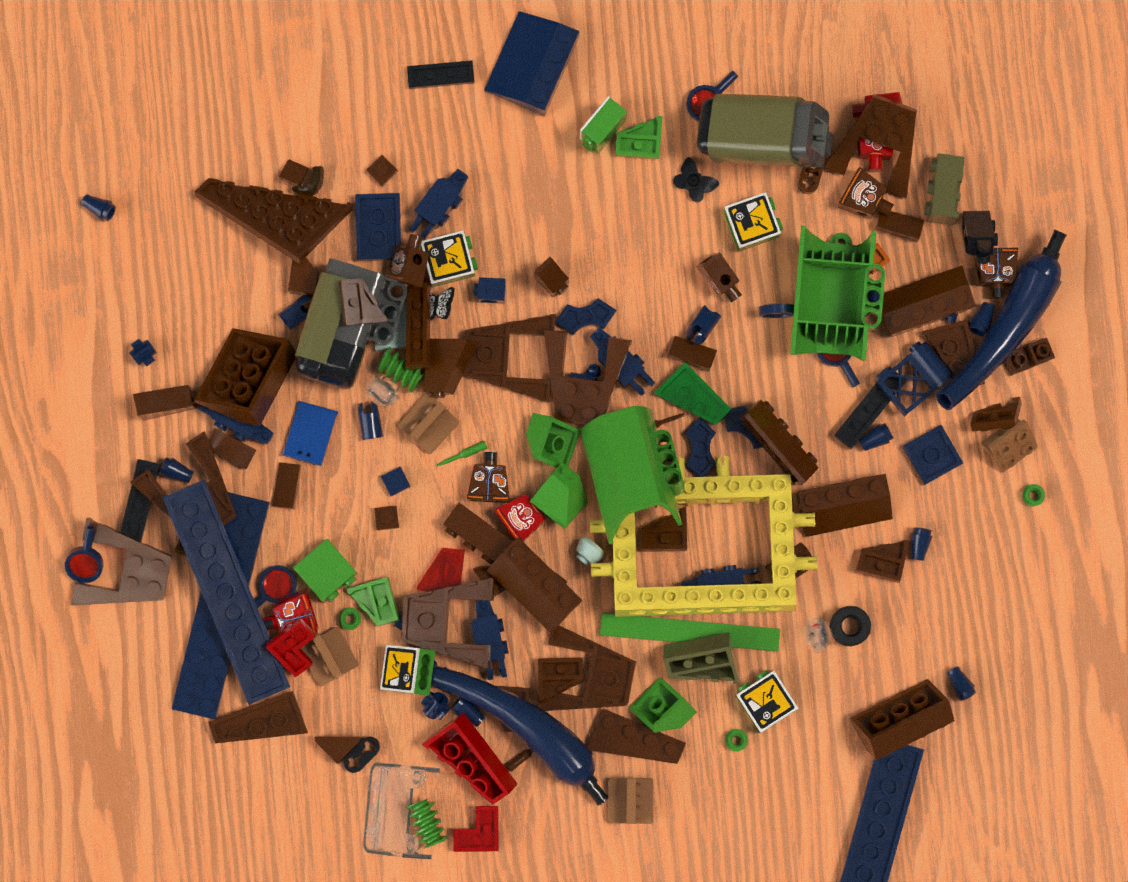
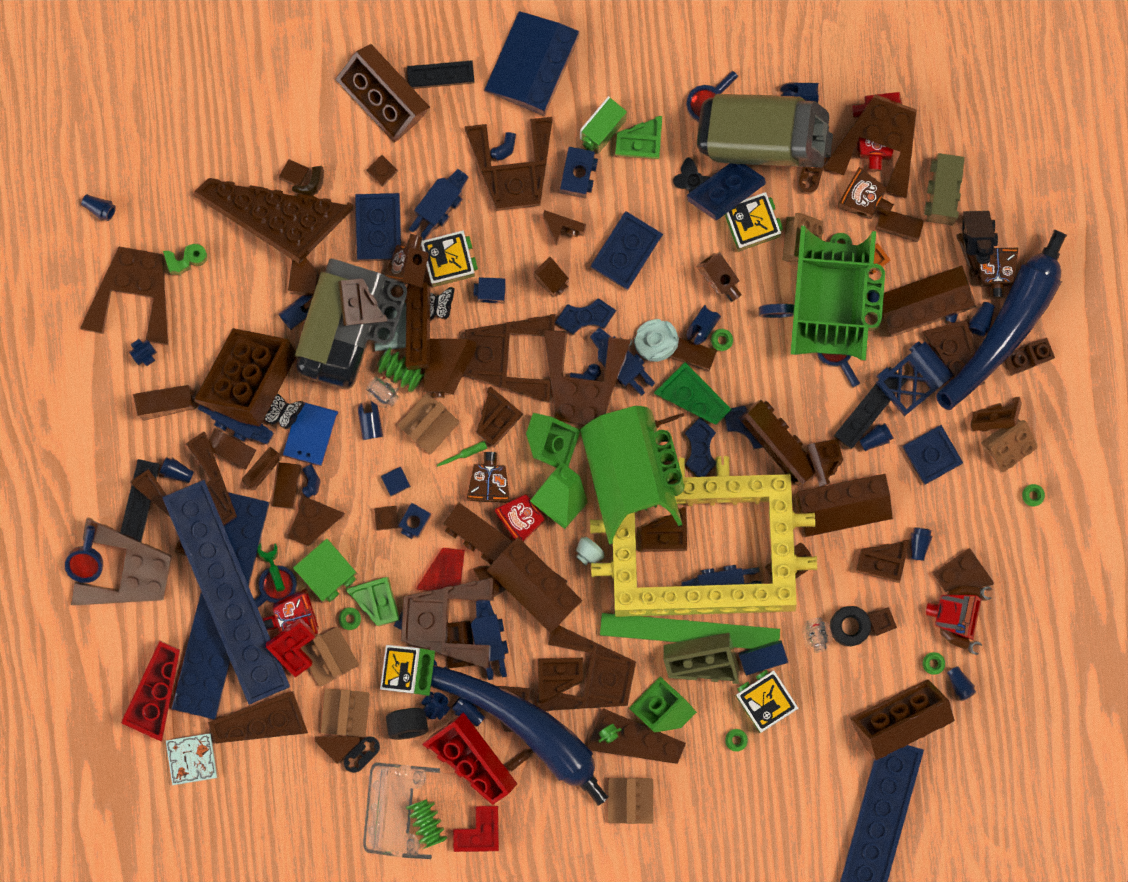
none -> reddish brown wing [80,247,169,345]
none -> red wedge [121,640,180,742]
none -> bright green leg [163,244,207,276]
none -> light aqua tile [166,733,218,785]
none -> reddish brown slope [242,447,282,490]
none -> green piece [257,543,285,592]
none -> black animal [264,394,305,429]
none -> reddish brown wing [287,497,345,547]
none -> dark blue arm [302,464,321,498]
none -> medium nougat bracket [321,689,370,737]
none -> reddish brown slope [335,44,430,143]
none -> black tyre [386,708,428,740]
none -> dark blue brick [398,503,432,539]
none -> reddish brown slope [447,621,475,668]
none -> reddish brown wing [465,117,552,211]
none -> reddish brown wing [476,386,523,448]
none -> dark blue arm [490,132,516,161]
none -> reddish brown slope [543,210,586,245]
none -> dark blue brick [560,147,598,198]
none -> dark blue plate [590,211,663,291]
none -> bright green plate [598,724,621,744]
none -> light aqua tile [634,319,679,362]
none -> dark blue plate [687,163,766,221]
none -> bright green plate [711,329,733,351]
none -> dark blue tile [739,640,789,676]
none -> dark blue piece [780,82,819,103]
none -> medium nougat bracket [782,213,824,262]
none -> reddish brown wing [807,439,844,486]
none -> reddish brown plate [868,607,897,636]
none -> bright green plate [923,652,945,675]
none -> torso [926,585,992,655]
none -> reddish brown wing [933,548,994,592]
none -> reddish brown hinge [956,233,977,277]

